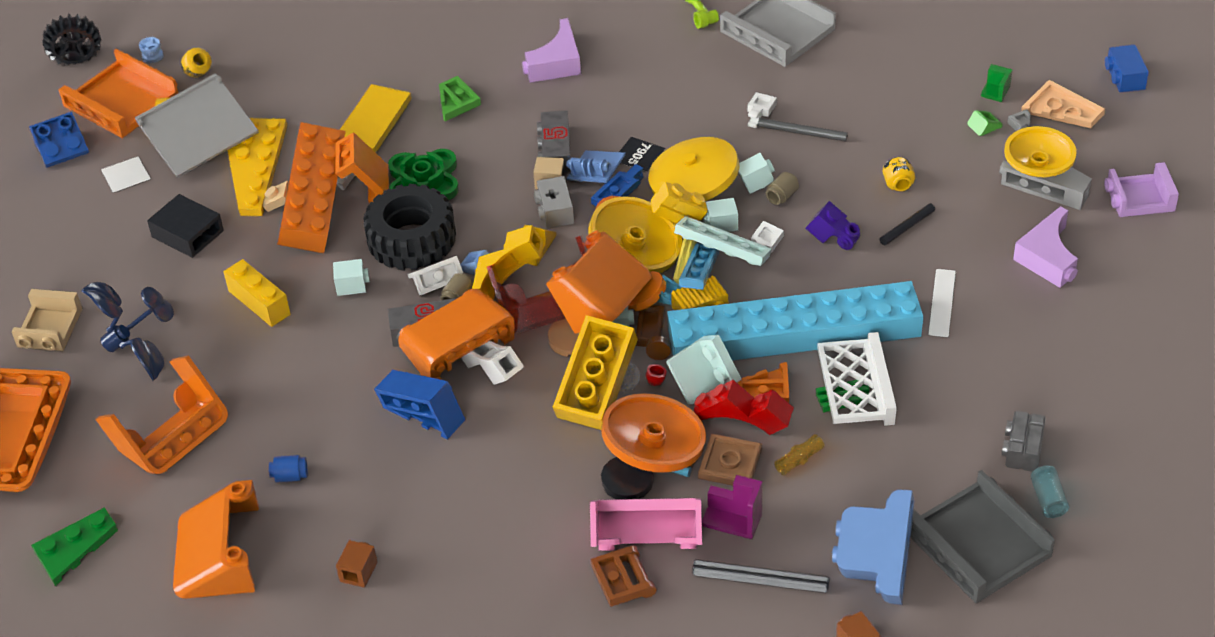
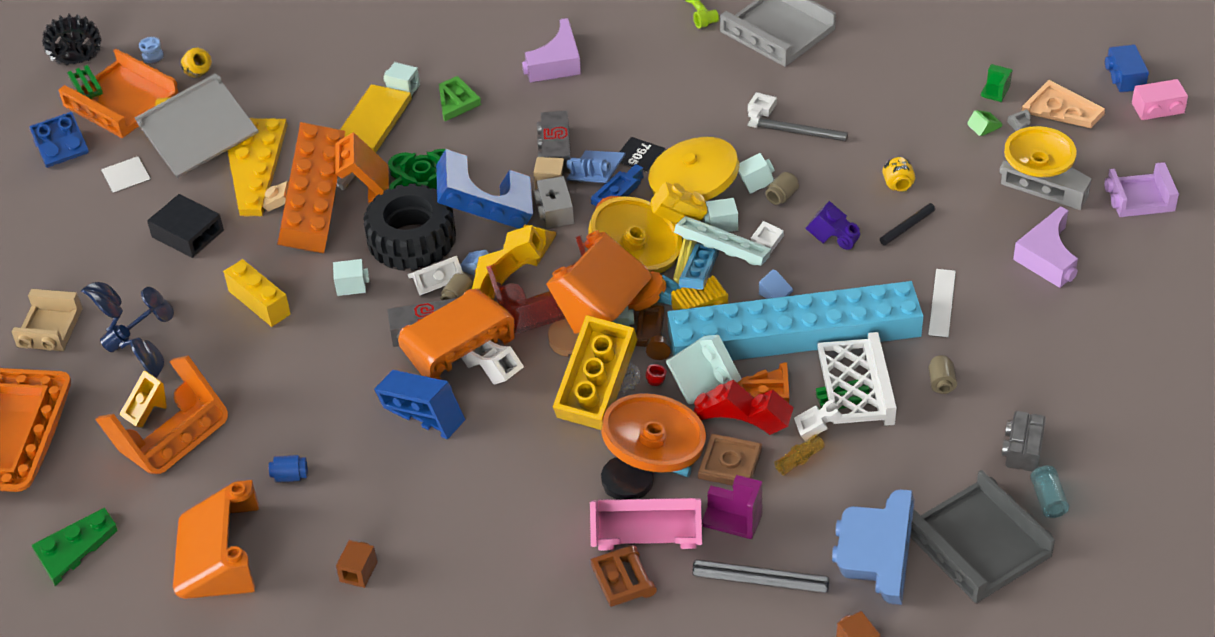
none -> green tile [67,65,103,99]
none -> yellow slope [119,371,167,428]
none -> light aqua brick [384,62,420,96]
none -> blue arch [436,149,533,229]
none -> light blue slope [759,269,793,299]
none -> white plate [794,400,842,441]
none -> dark tan brick [928,355,957,394]
none -> bright pink brick [1132,79,1188,120]

